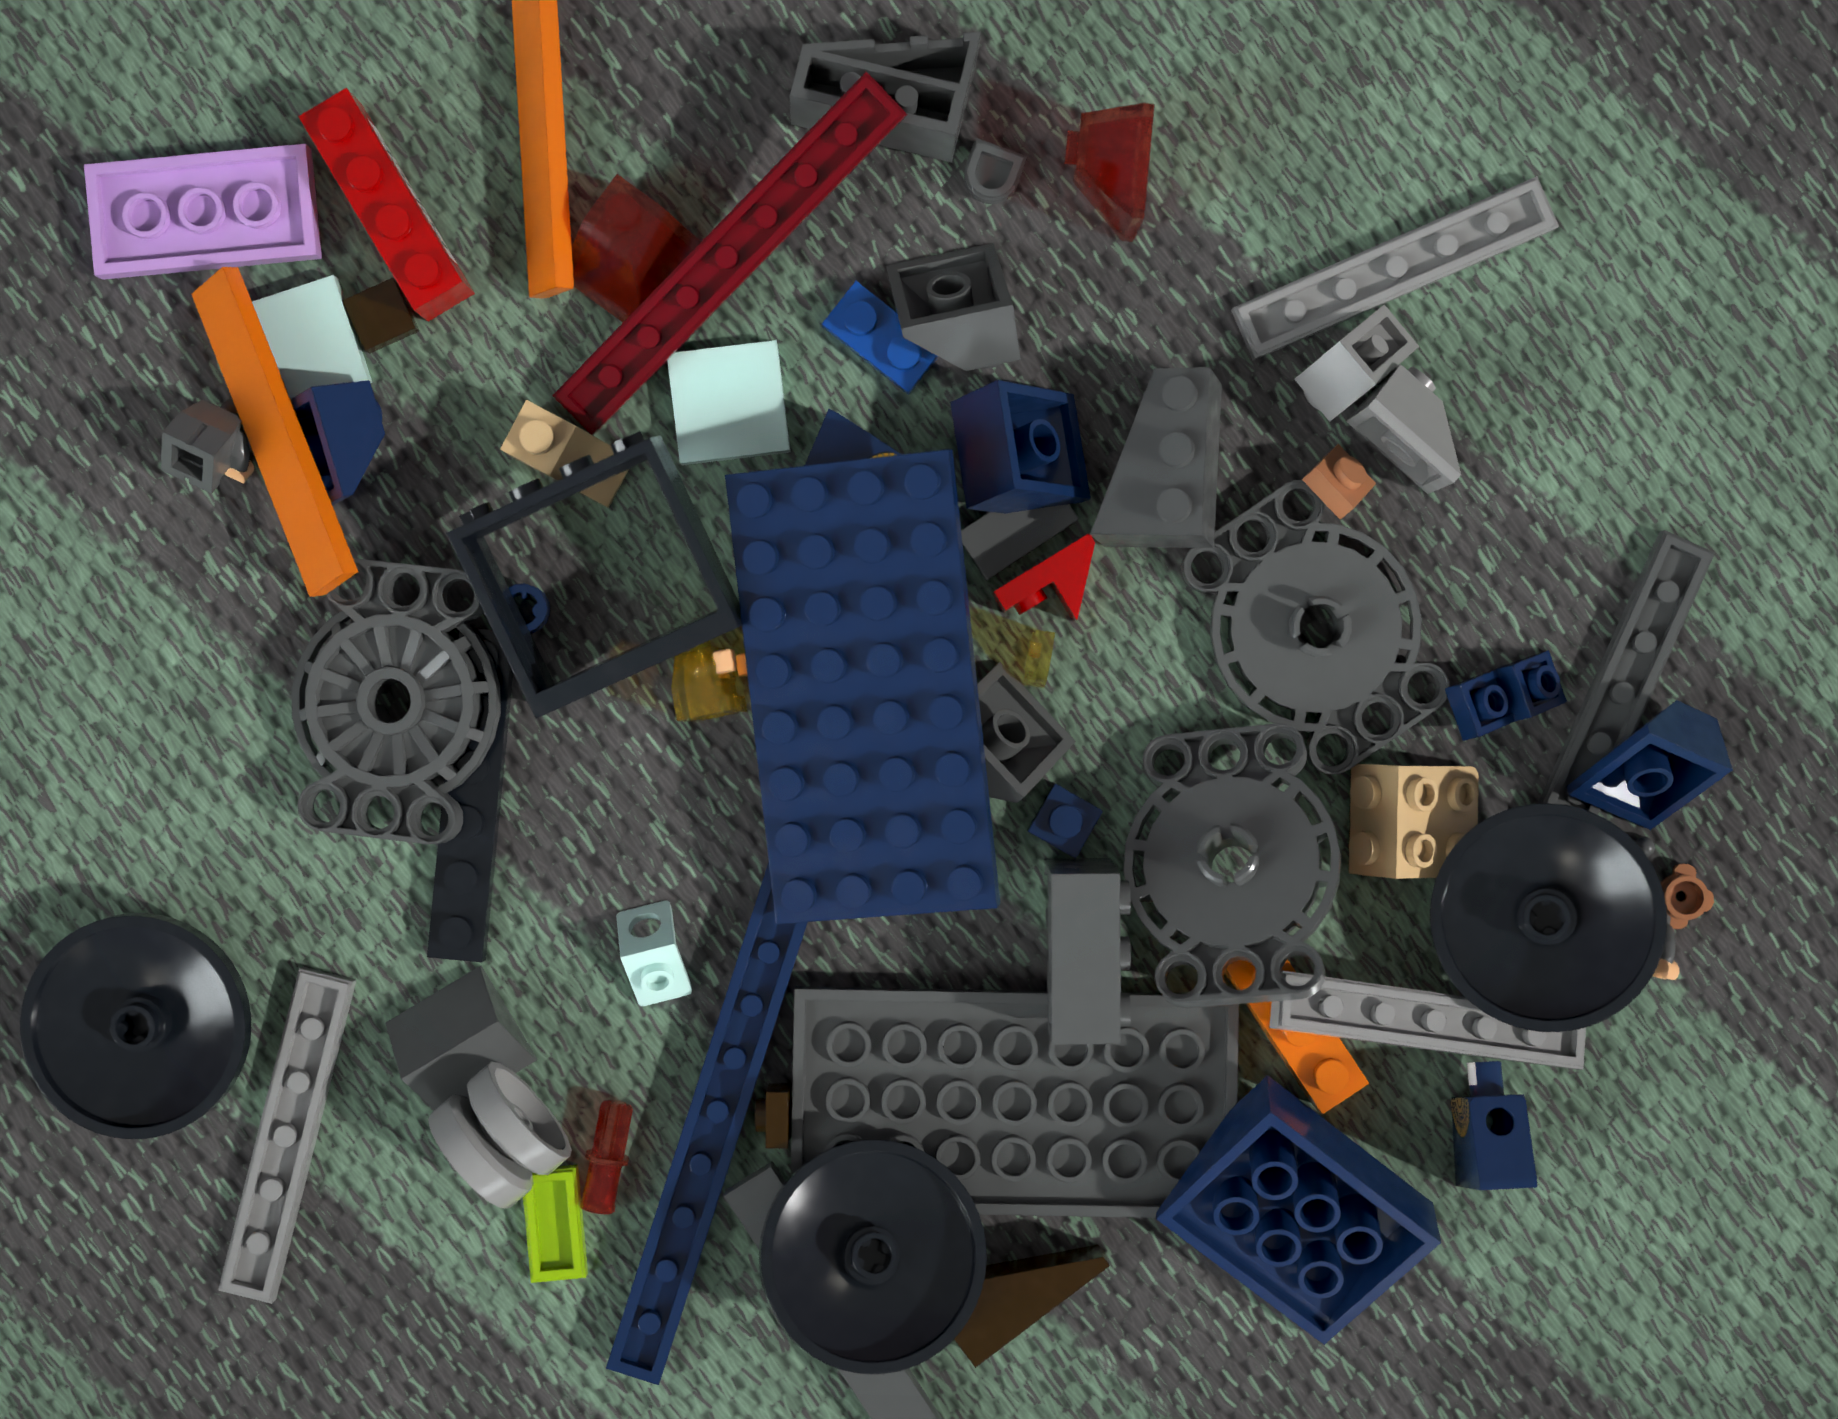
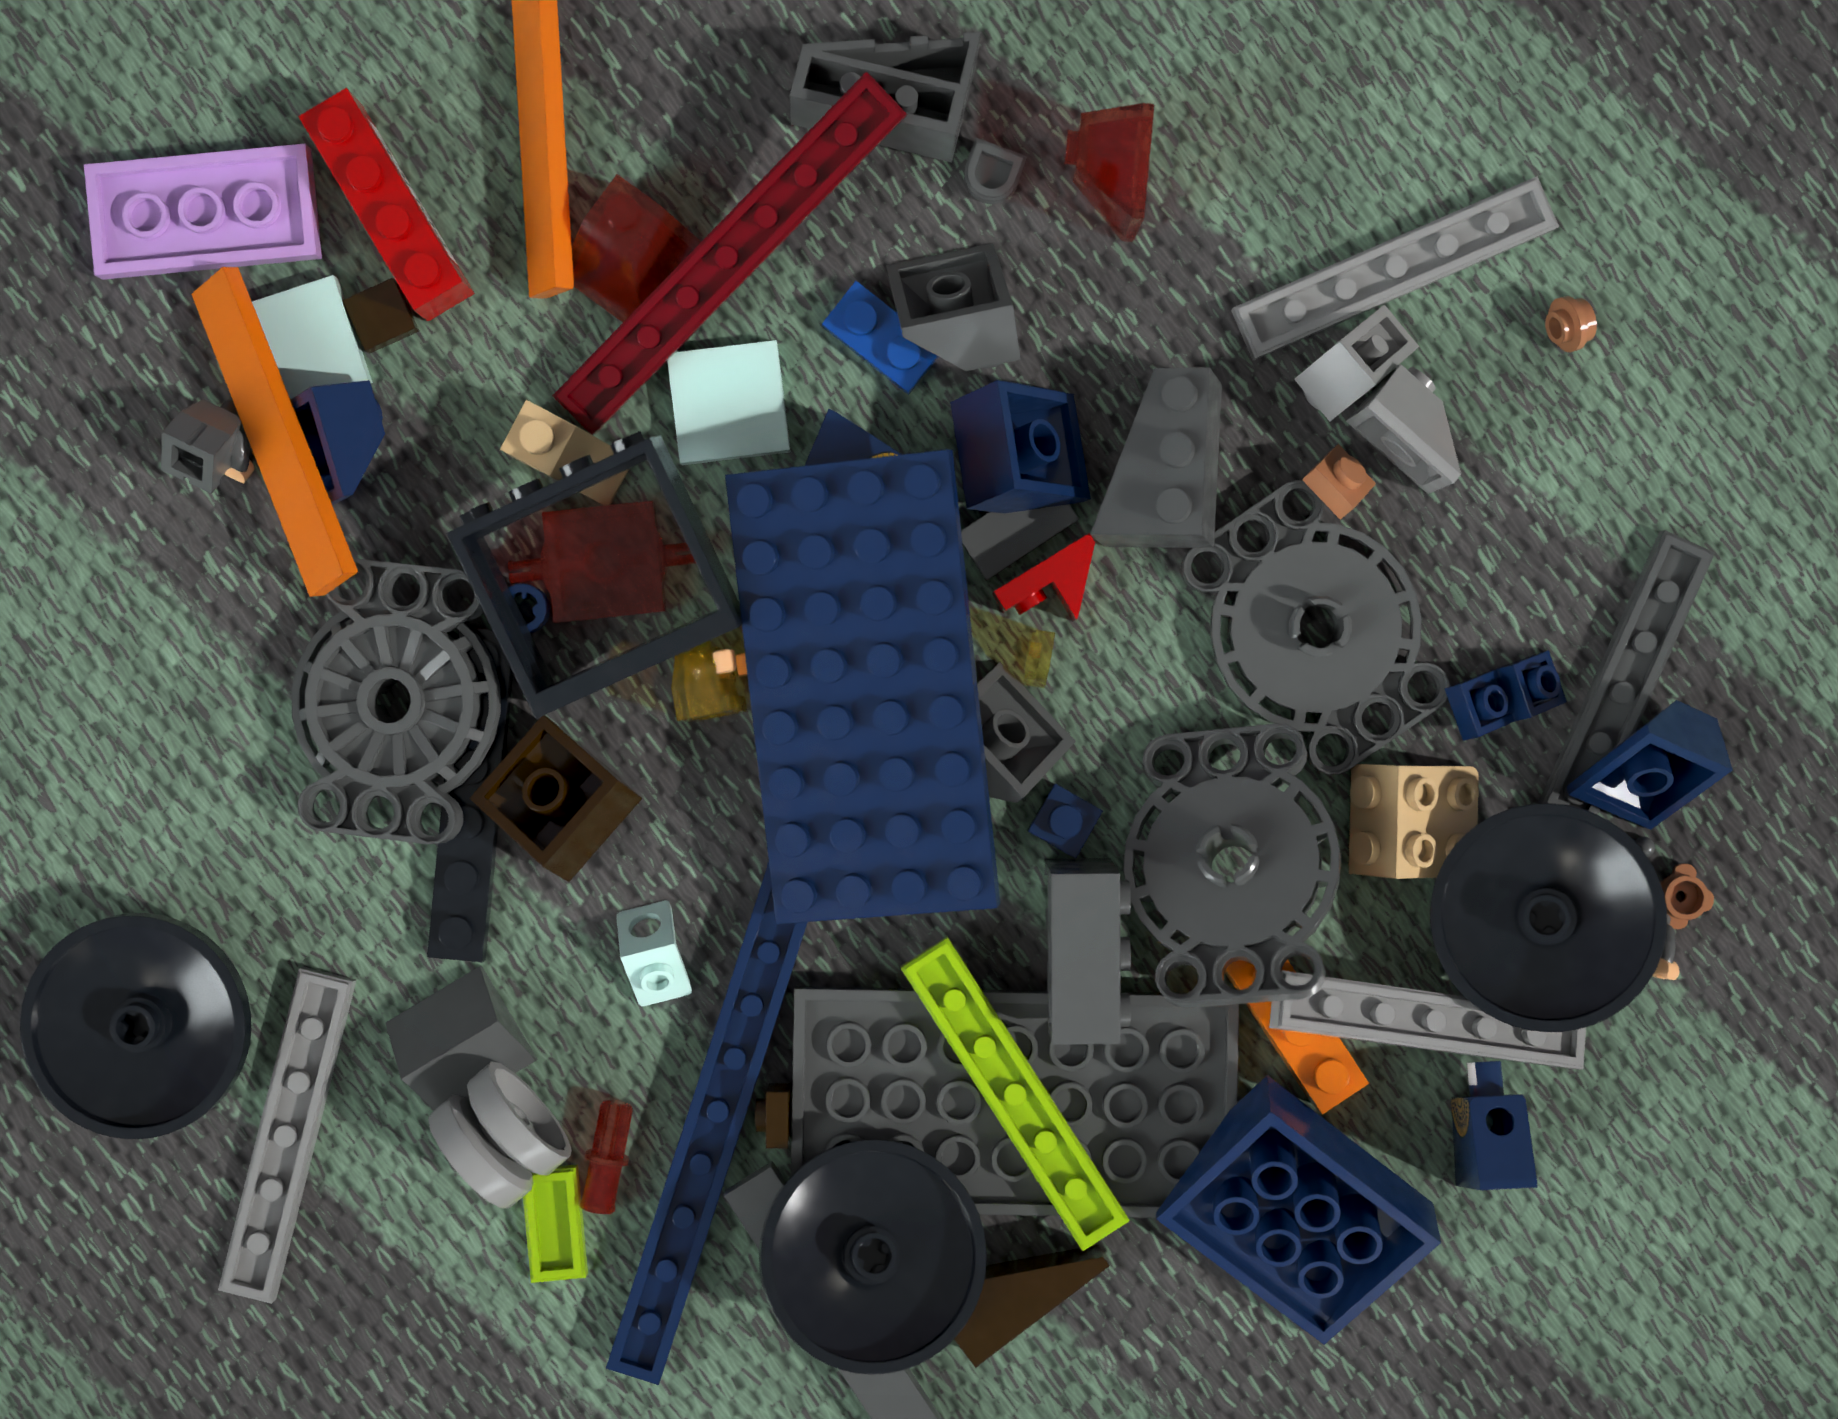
none -> dark brown slope [469,715,642,882]
none -> clear red plate [508,501,696,624]
none -> lime tile [901,936,1130,1251]
none -> nougat plate [1545,296,1597,352]

